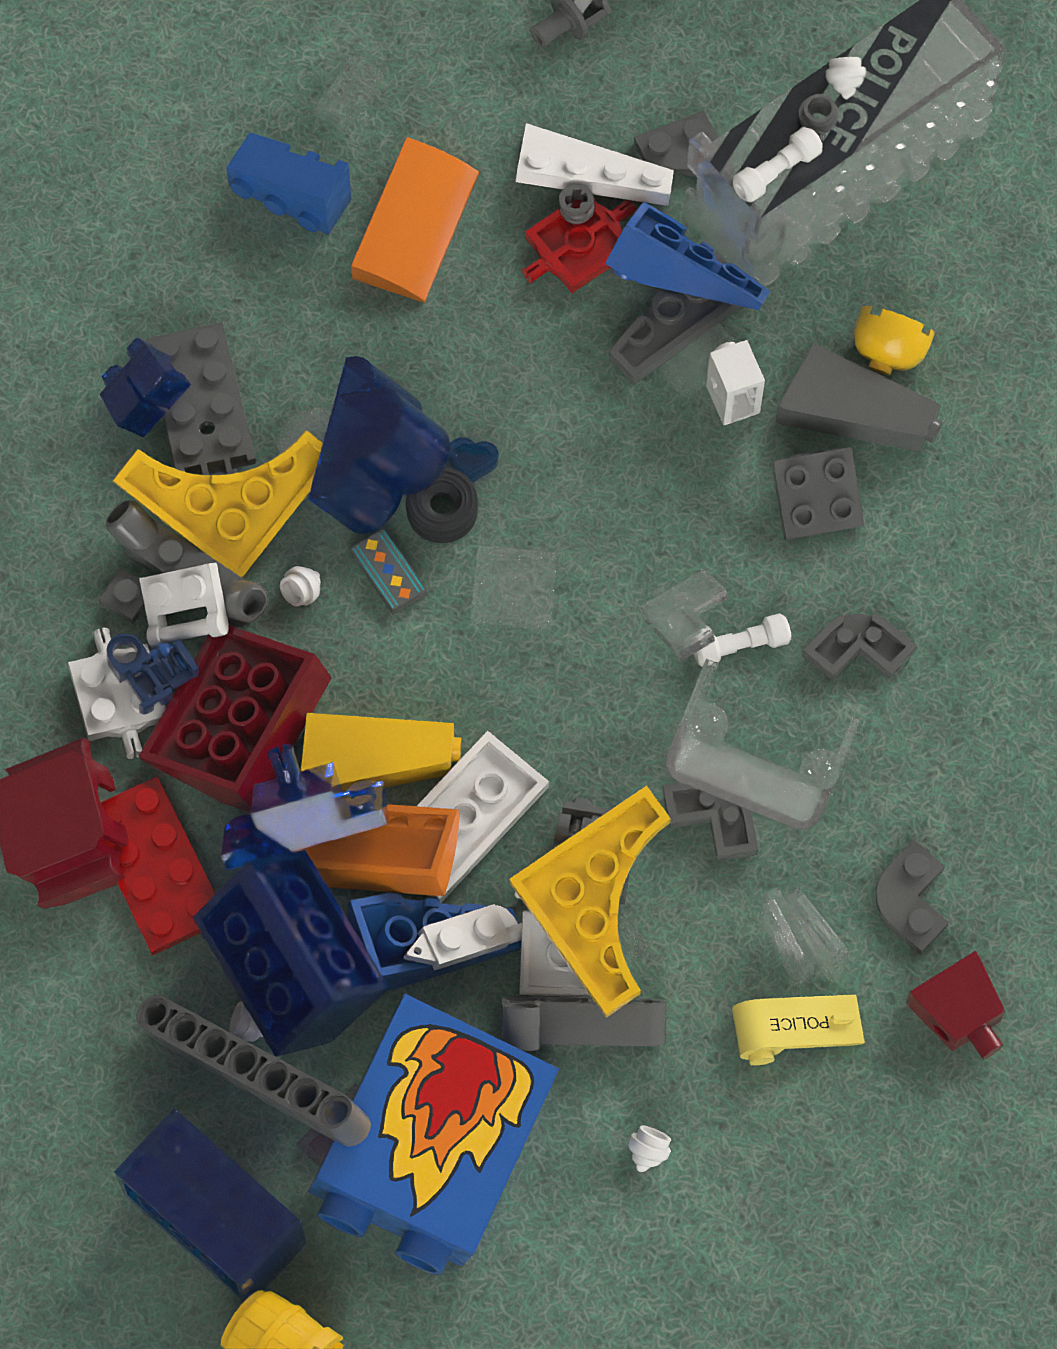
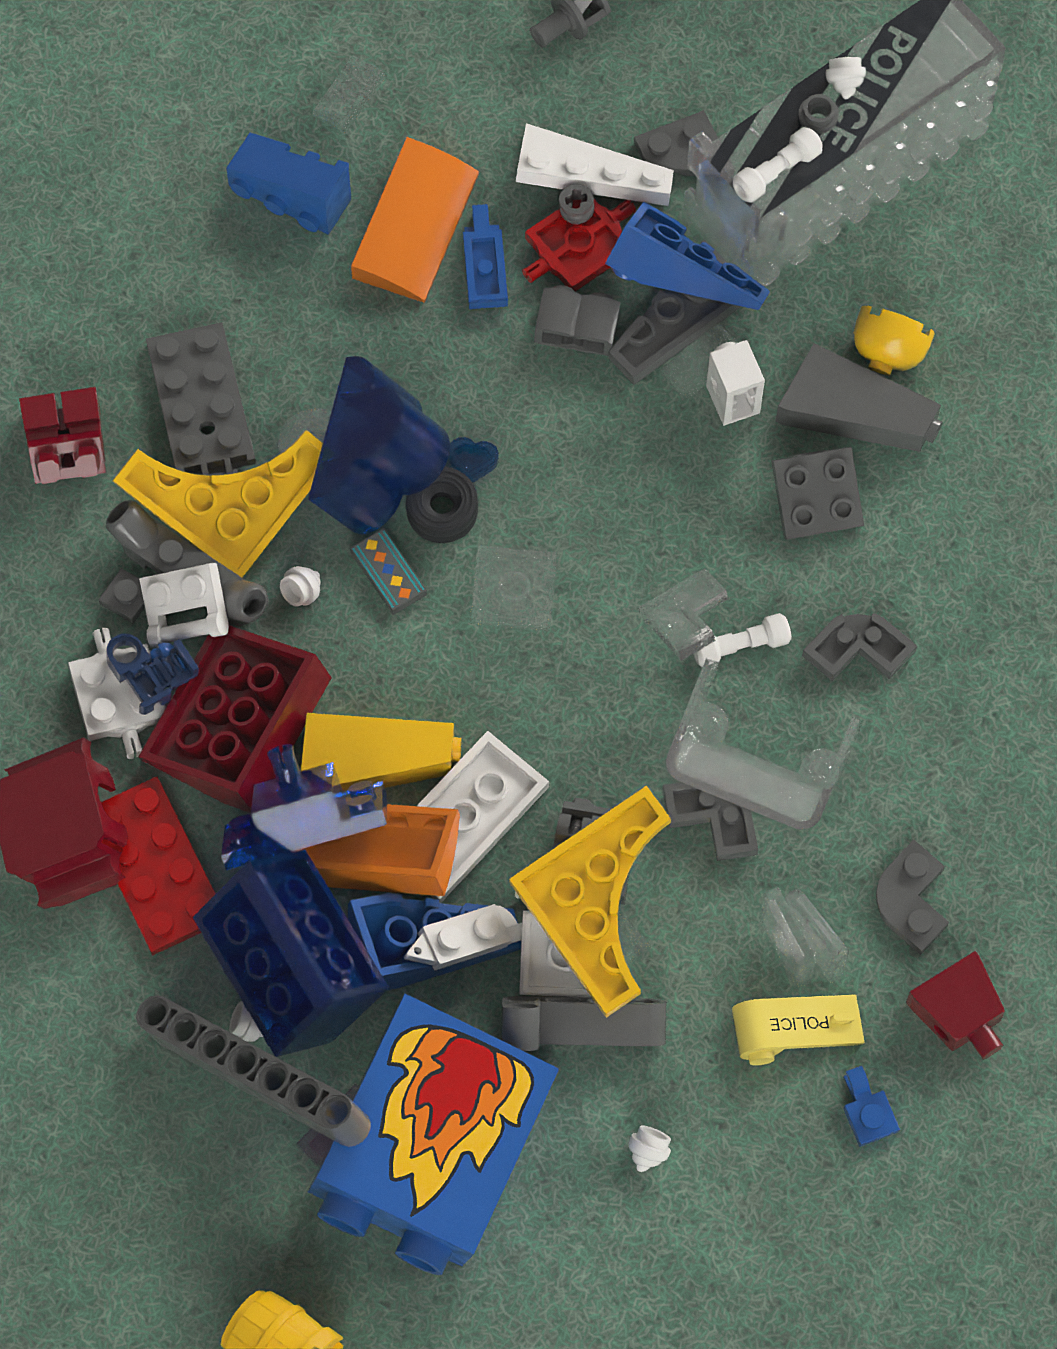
clear blue hips [99,338,192,438] -> none
clear blue brick [114,1108,307,1302] -> none
none -> dark red hips [19,387,106,484]
none -> blue hinge [463,204,508,309]
none -> dark grey brick [534,285,621,356]
none -> blue plate [843,1066,900,1147]

